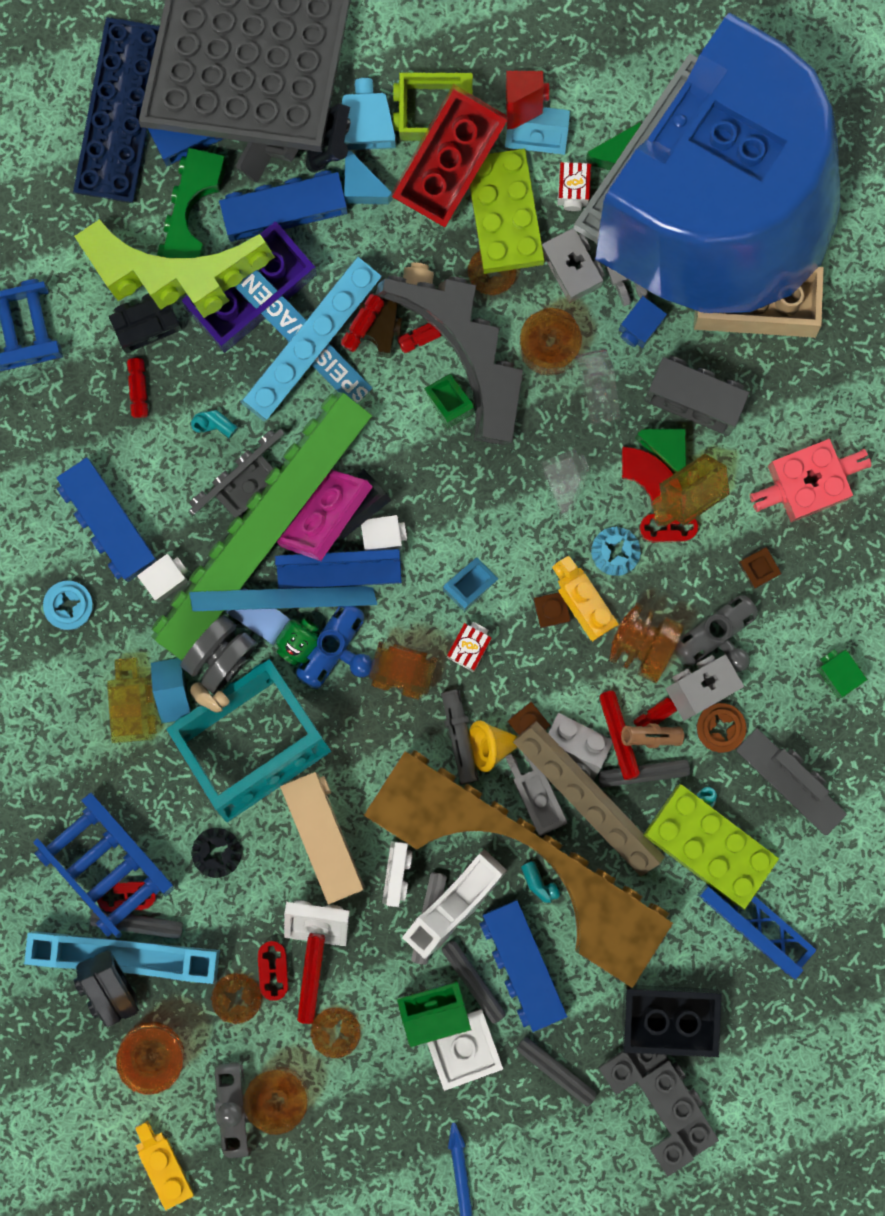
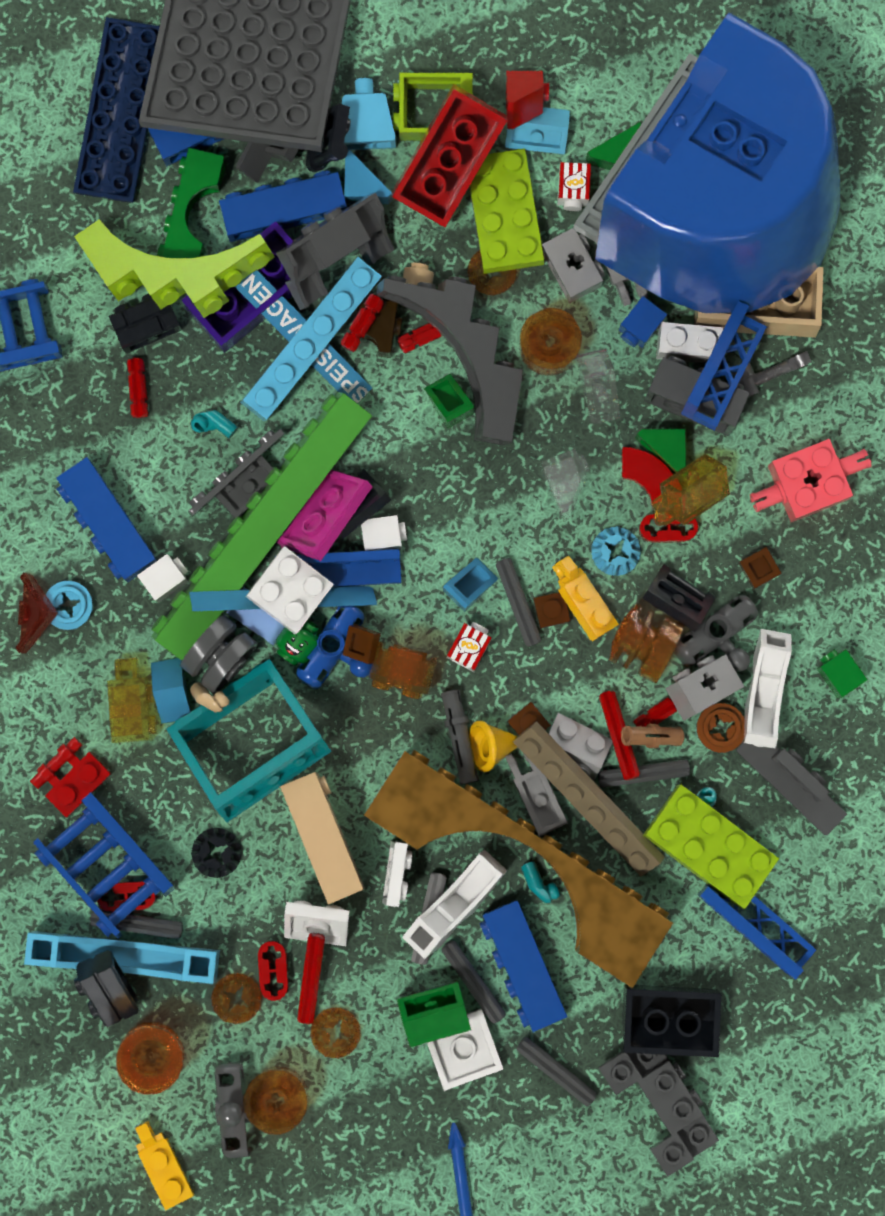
none -> clear red tile [16,573,58,654]
none -> red plate [30,737,112,818]
none -> white plate [245,546,334,634]
none -> dark grey bracket [276,192,395,310]
none -> reddish brown plate [343,625,381,664]
none -> dark grey axle [496,558,541,647]
none -> black plate [643,563,716,632]
none -> white brick [656,322,723,363]
none -> blue fence [681,301,767,431]
none -> flat silver brick [731,351,811,397]
none -> white arch [744,629,792,748]

